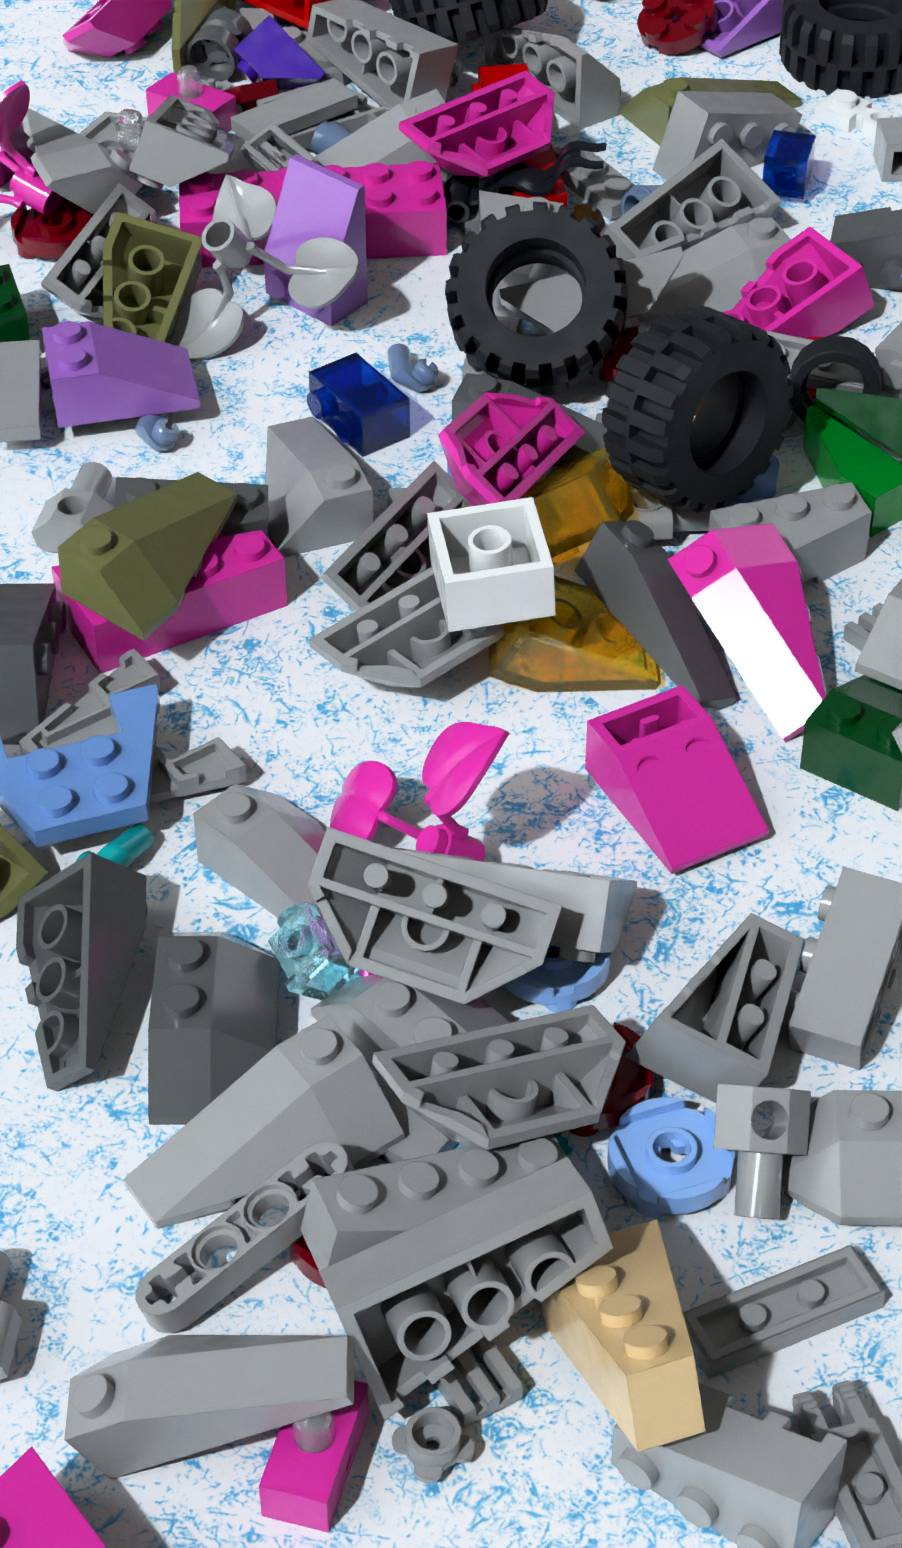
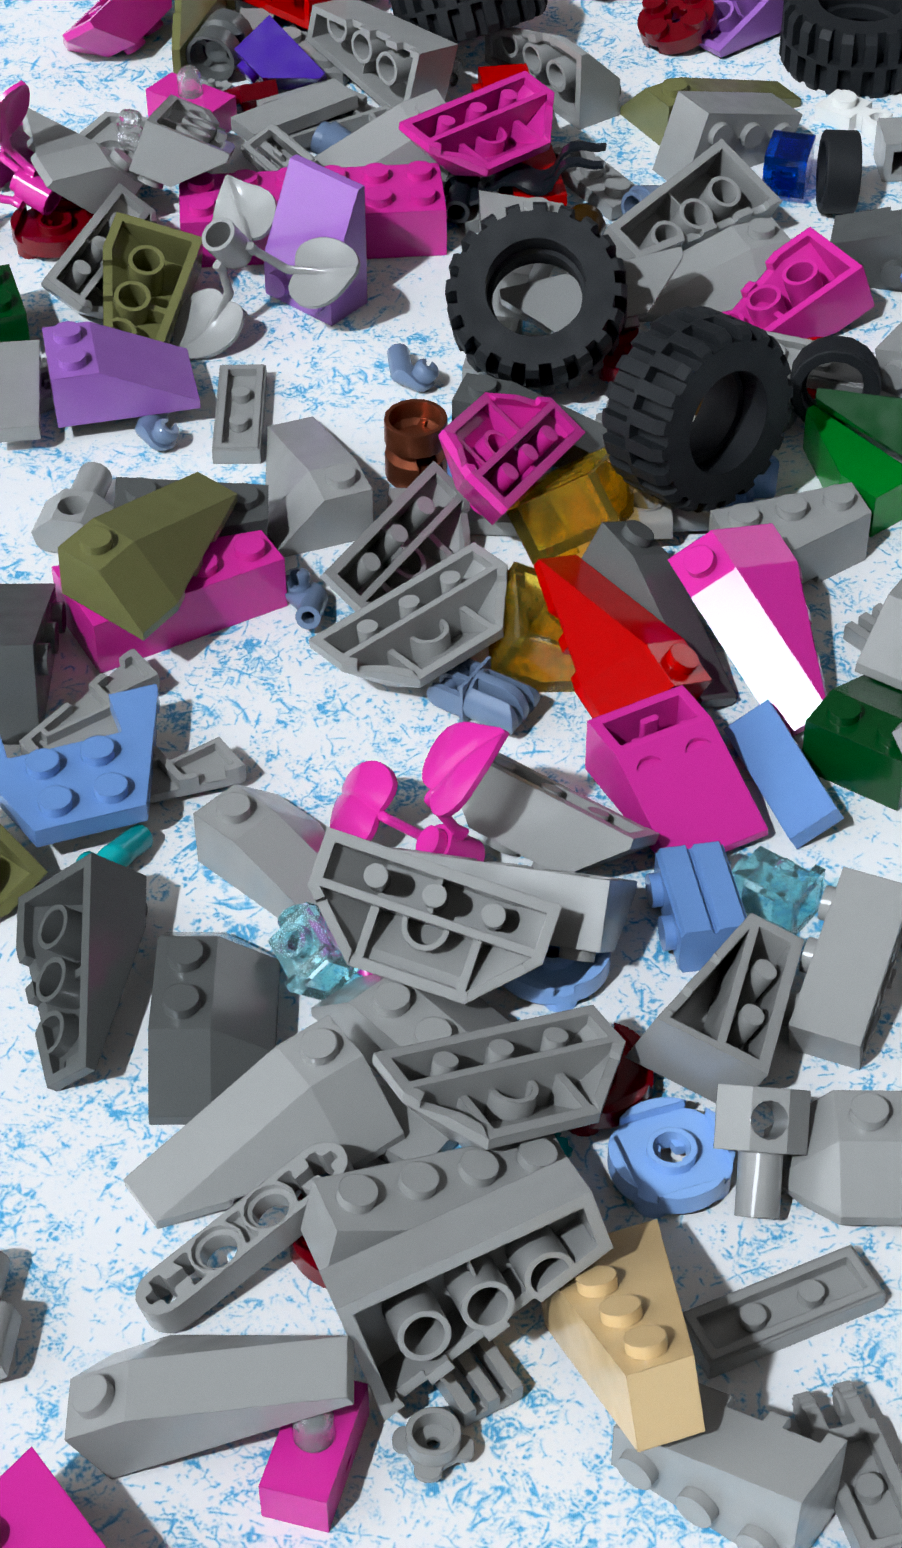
clear blue brick [307,353,410,457] -> none
white brick [427,497,556,632] -> none
none -> light grey tile [212,364,267,464]
none -> sand blue arm [285,567,328,630]
none -> copper wheel [384,399,448,488]
none -> sand blue arm [426,656,540,736]
none -> light grey wedge [462,753,659,873]
none -> red wedge [534,555,712,719]
none -> medium blue brick [645,841,747,973]
none -> medium blue tile [723,699,844,849]
none -> clear light blue brick [732,846,826,935]
none -> black tyre [816,129,862,214]

